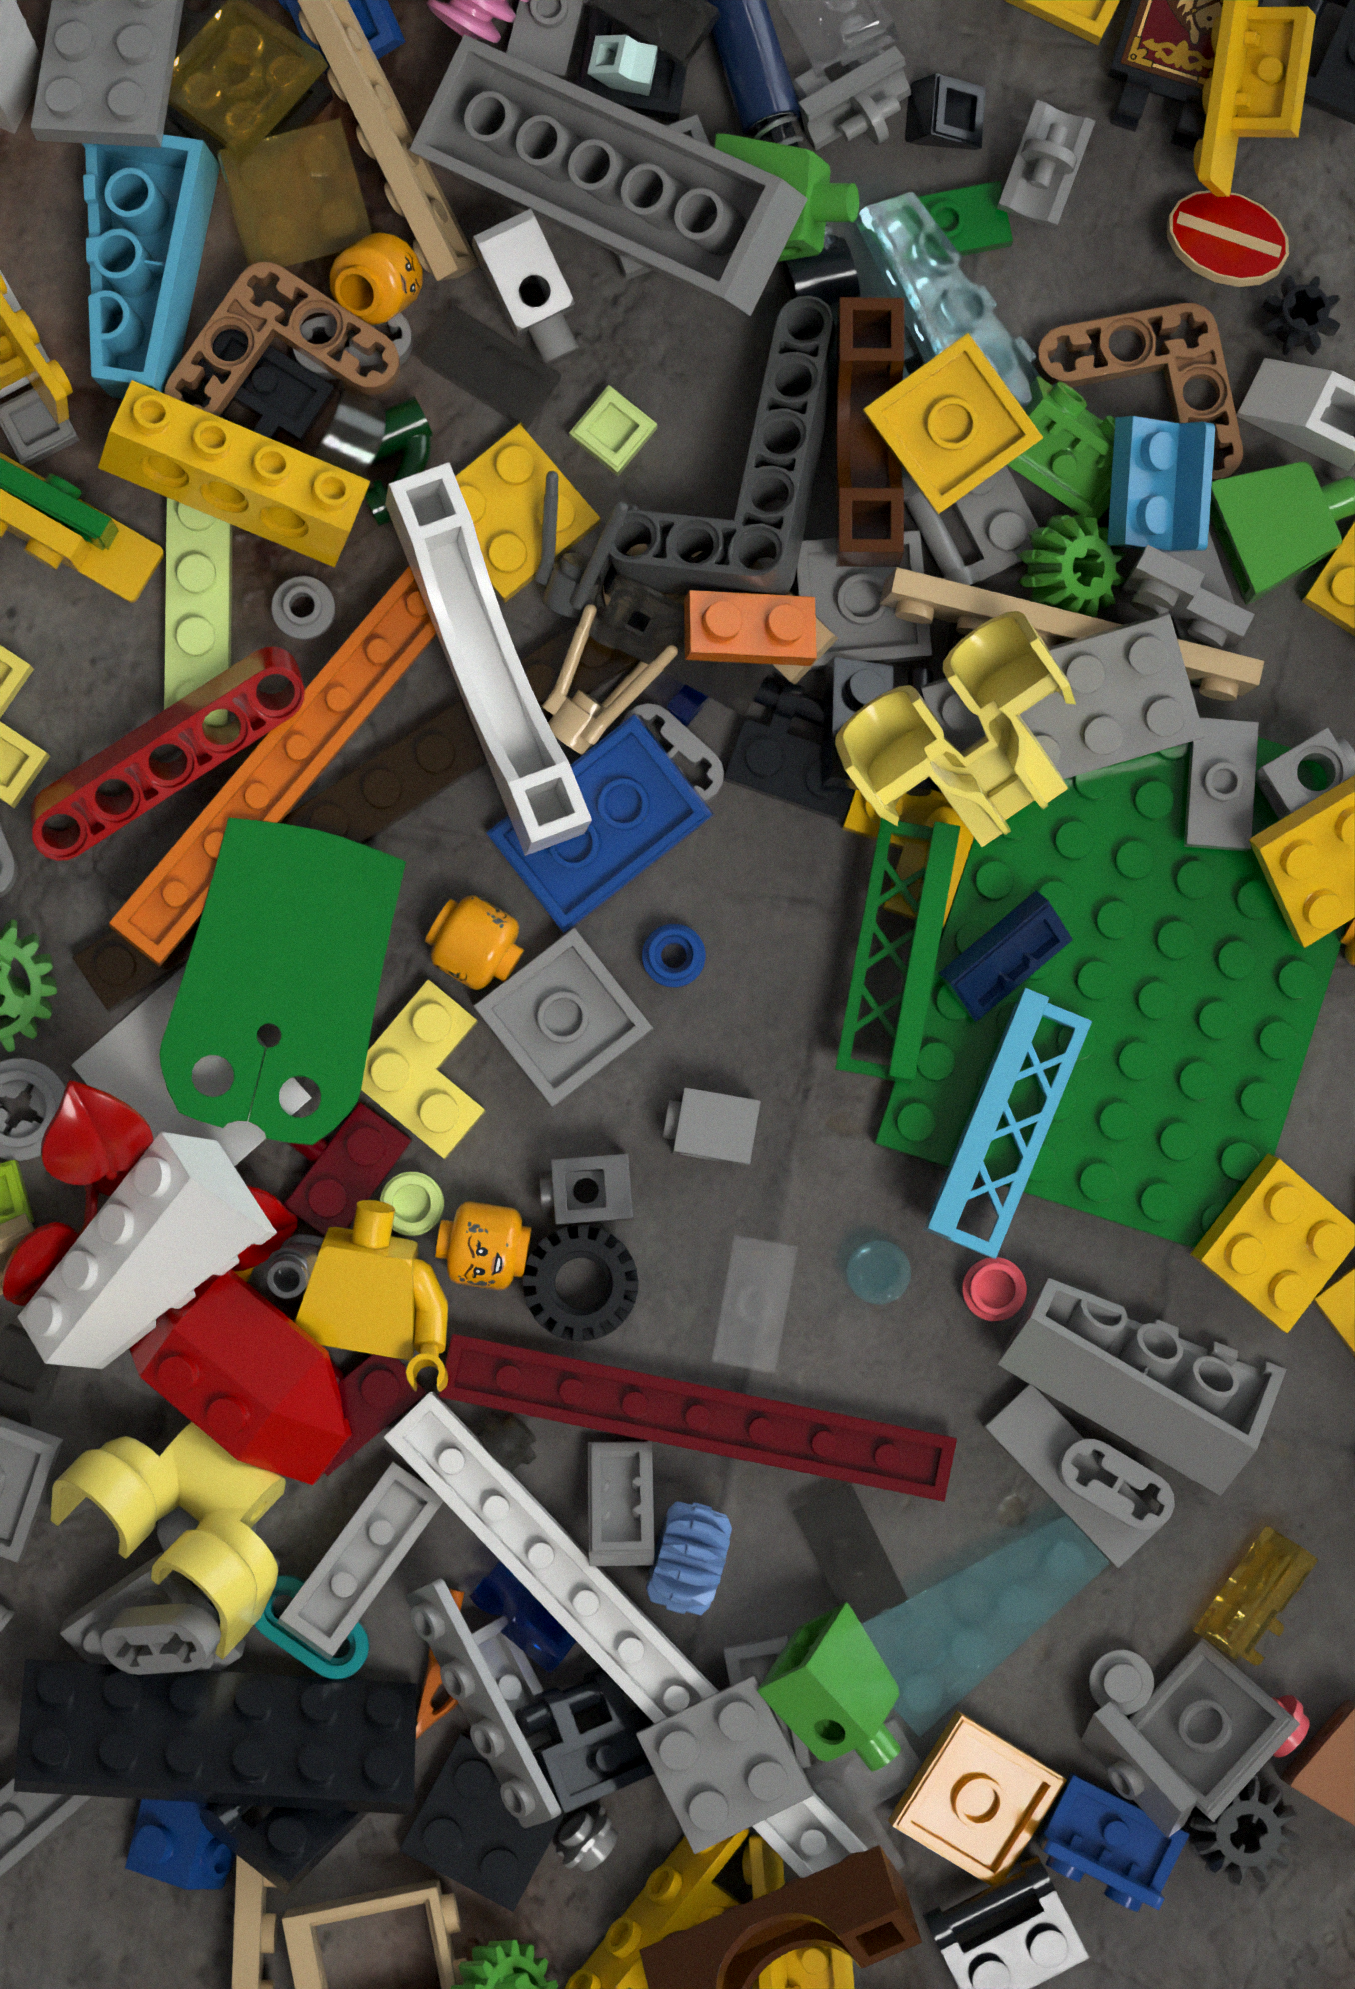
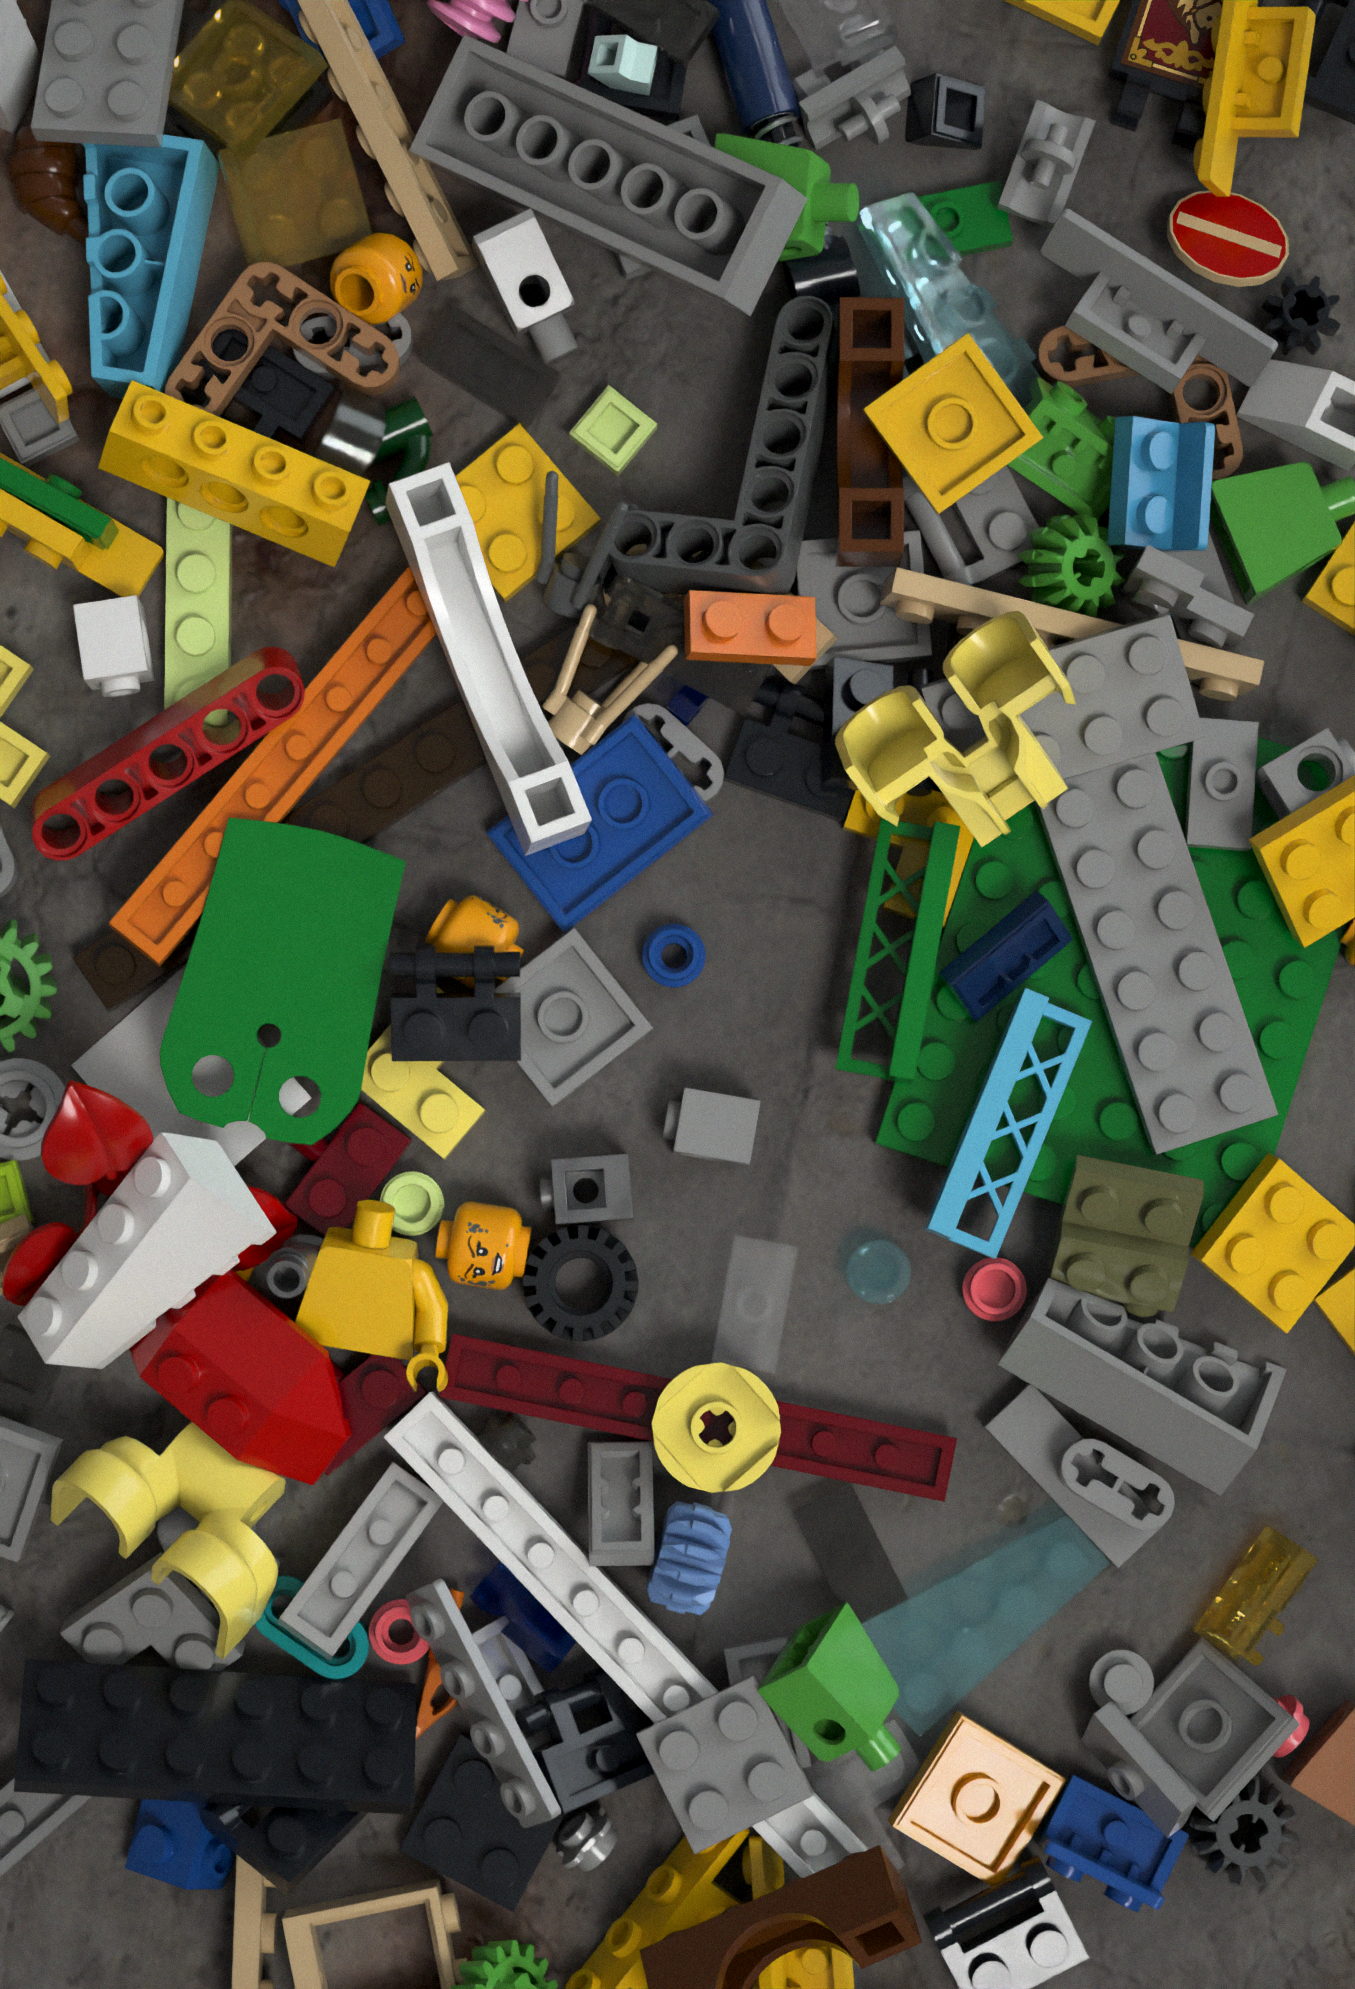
light grey beam [101,1603,221,1675] -> none
light grey plate [271,576,336,640] -> none
none -> reddish brown piece [7,124,89,246]
none -> white brick [73,595,155,697]
none -> coral plate [369,1599,430,1665]
none -> black plate [390,945,522,1061]
none -> light yellow plate [651,1362,781,1493]
none -> light grey plate [1034,752,1278,1156]
none -> light grey bracket [1041,209,1278,394]
none -> olive plate [1048,1155,1204,1317]

